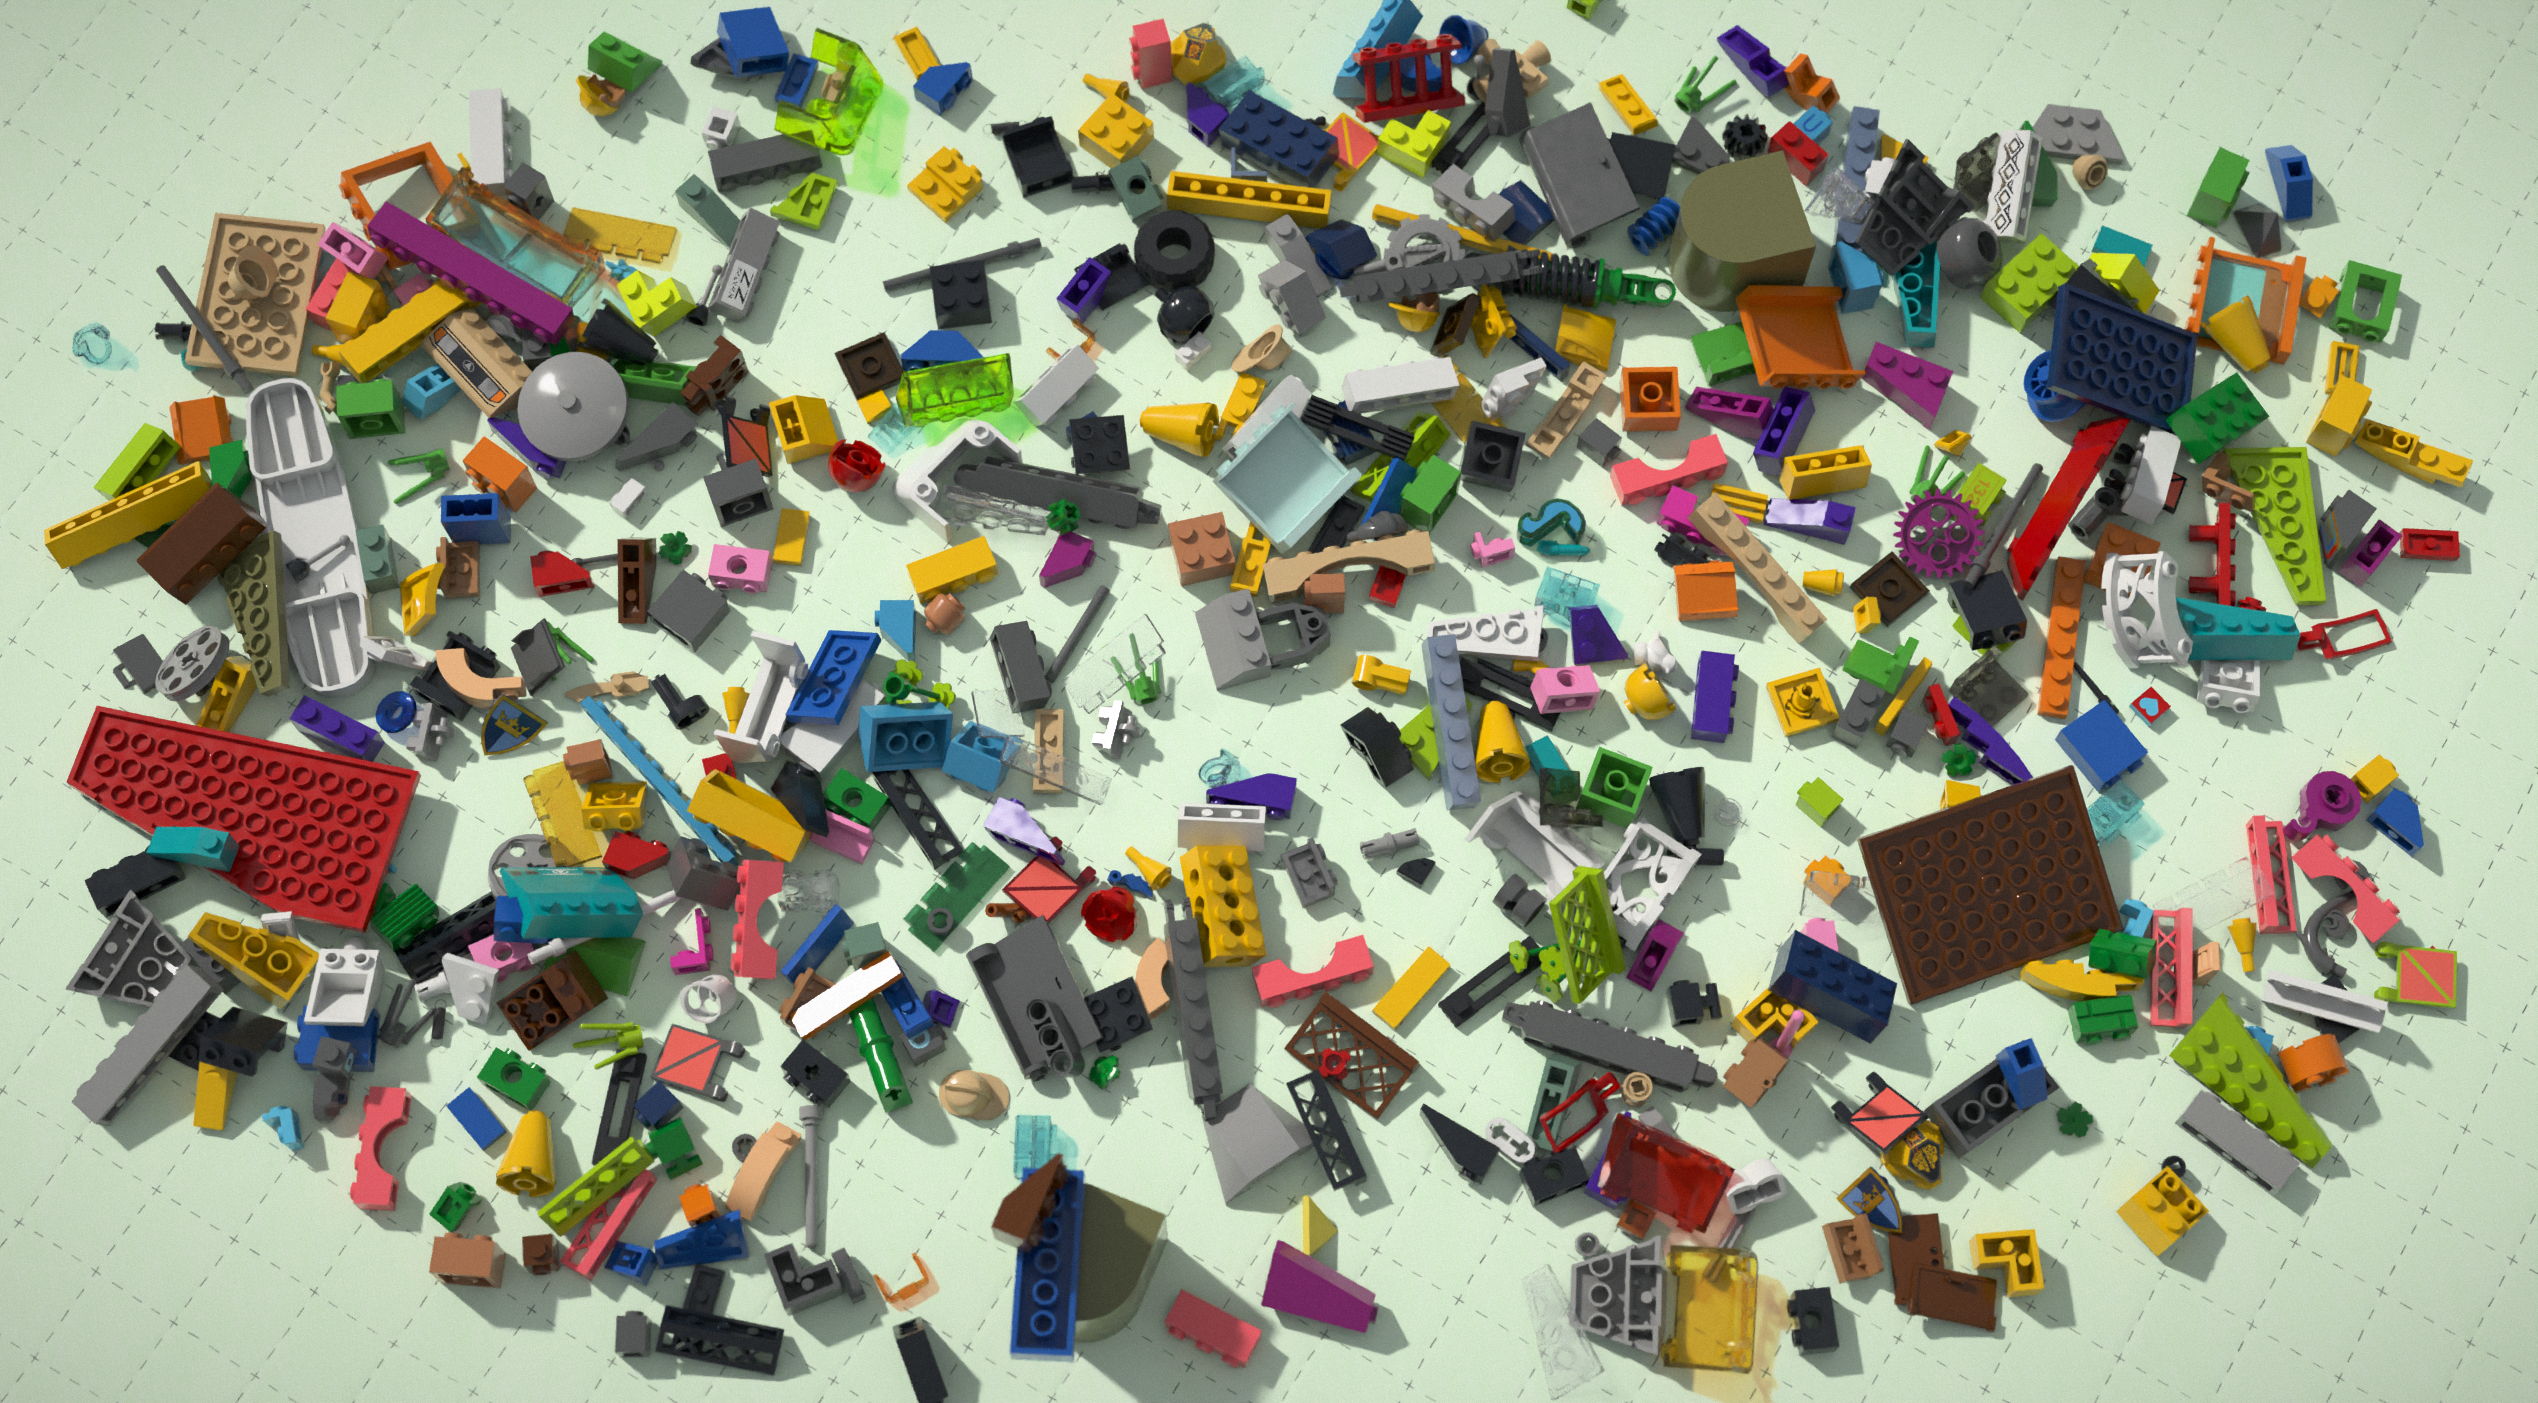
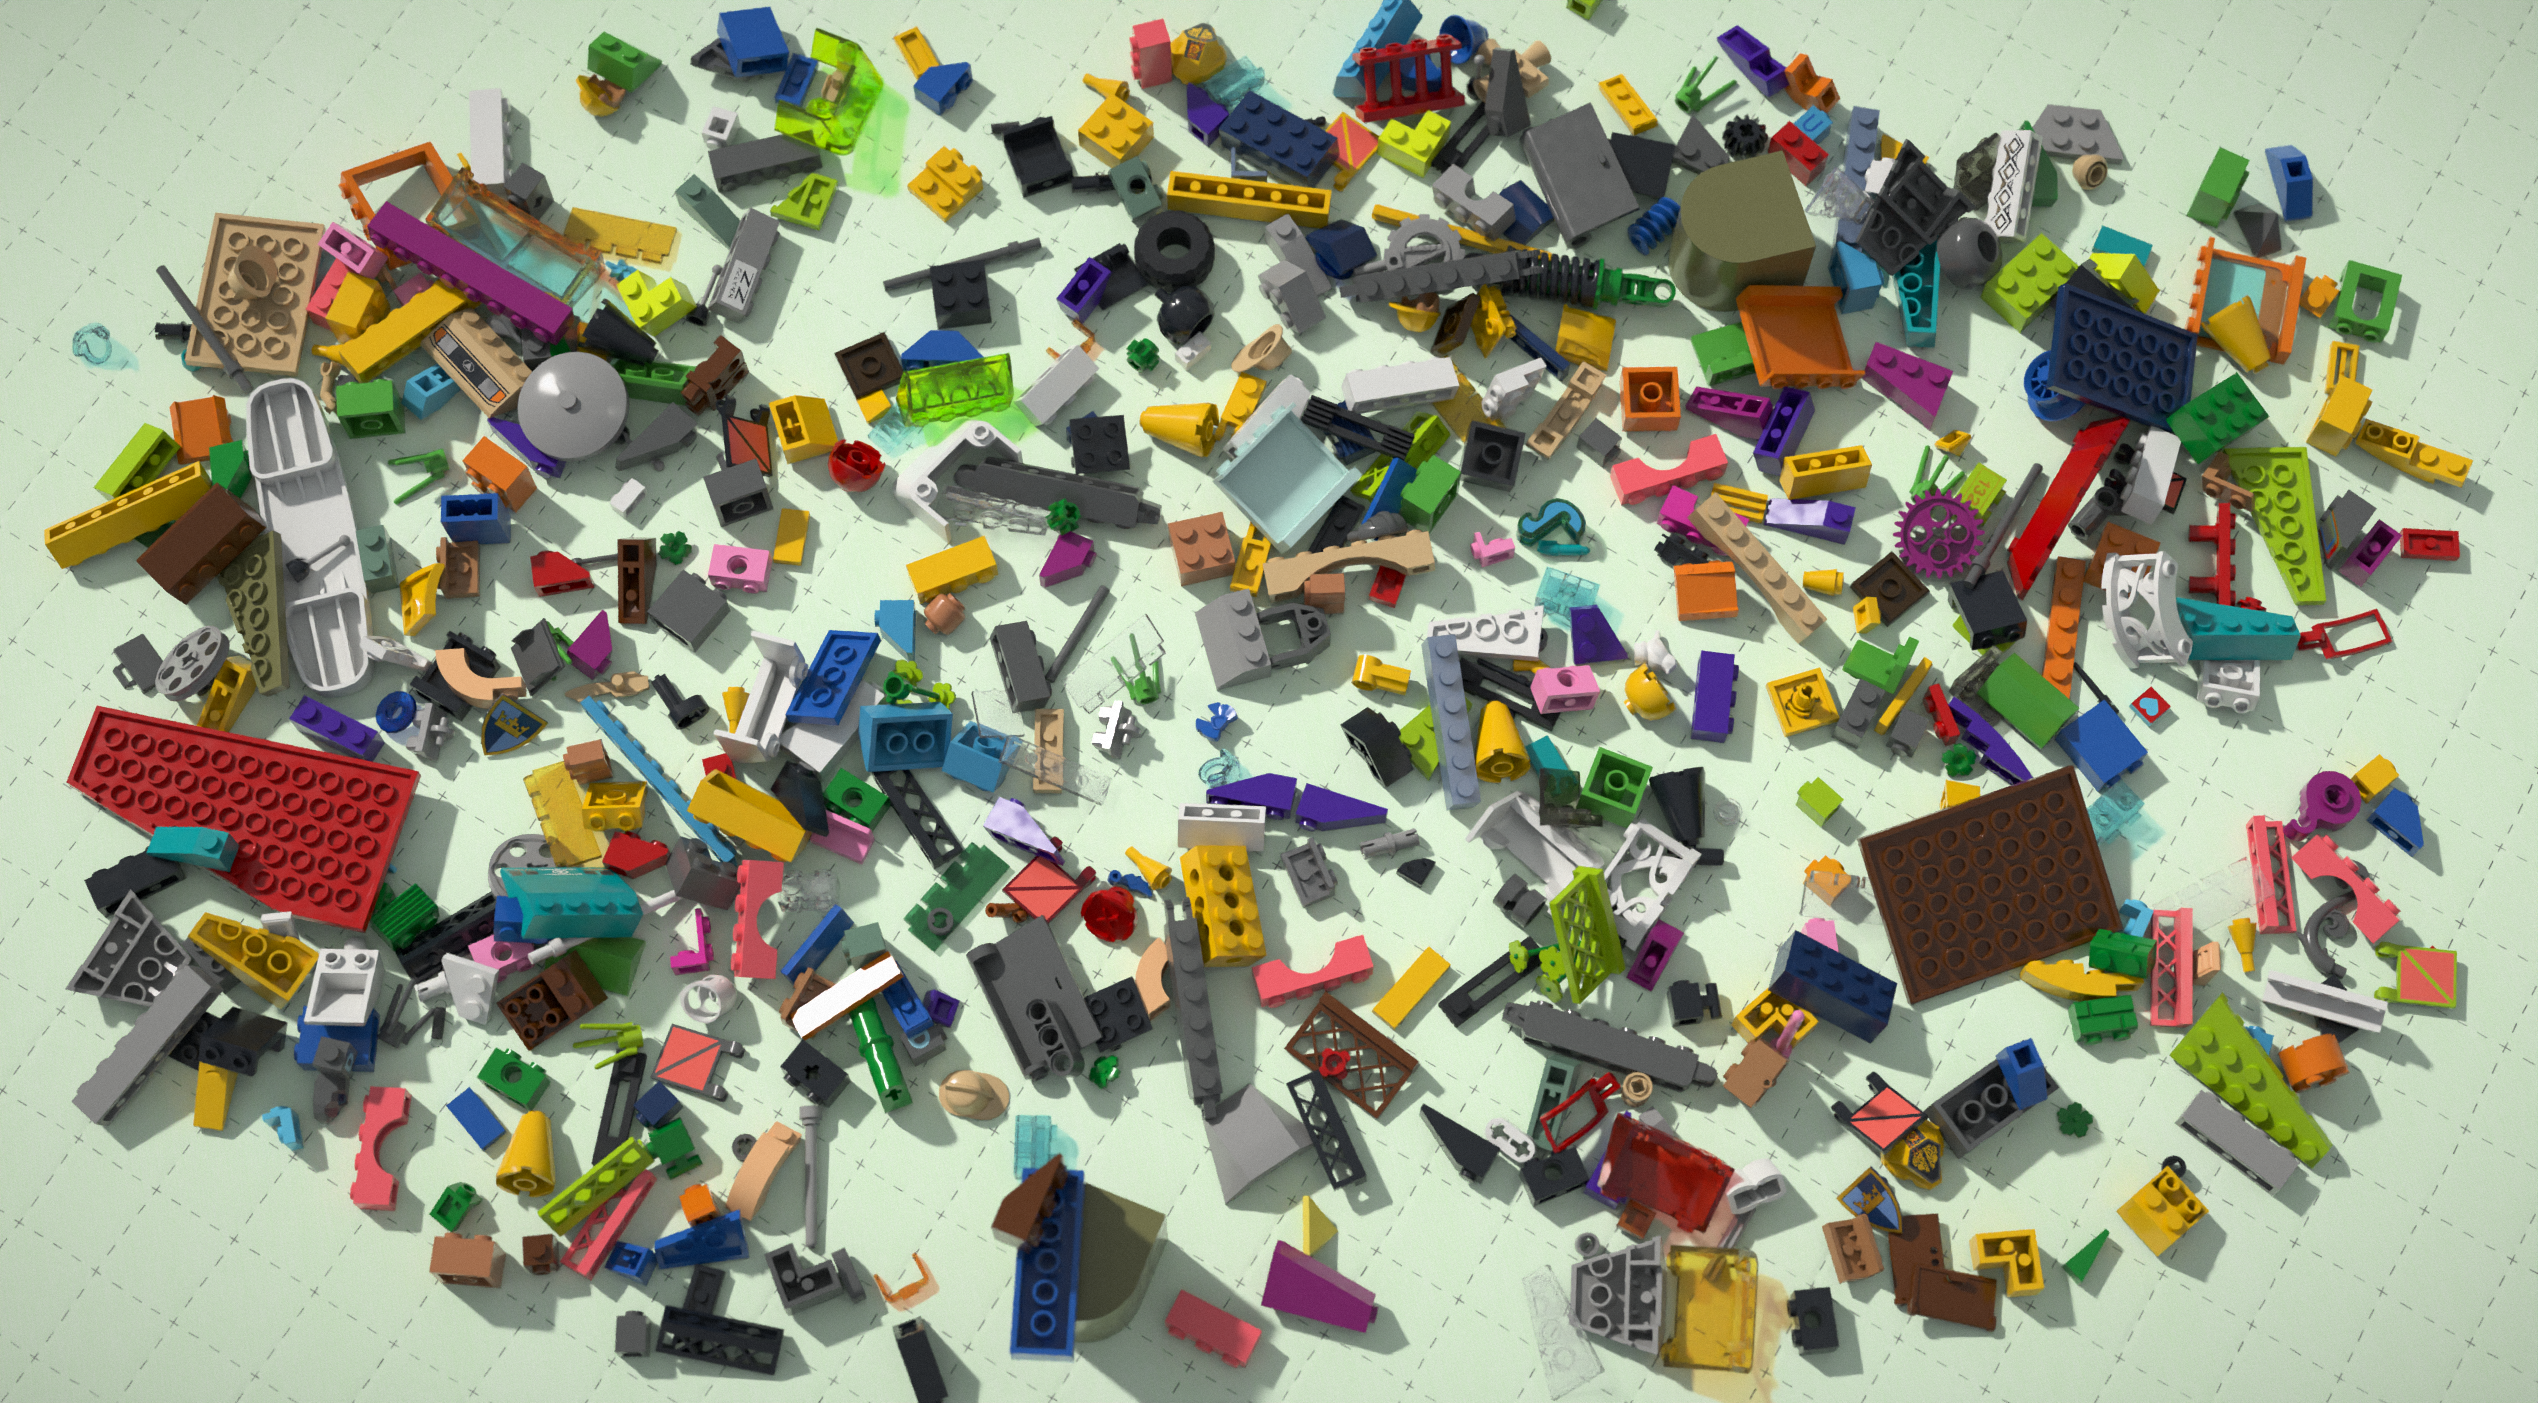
none -> magenta slope [567,609,612,680]
none -> green gear [1126,338,1160,372]
none -> blue piece [1196,702,1238,742]
none -> dark purple slope [1295,783,1388,832]
none -> bright green slope [1976,653,2080,750]
none -> green piece [2062,1229,2110,1285]

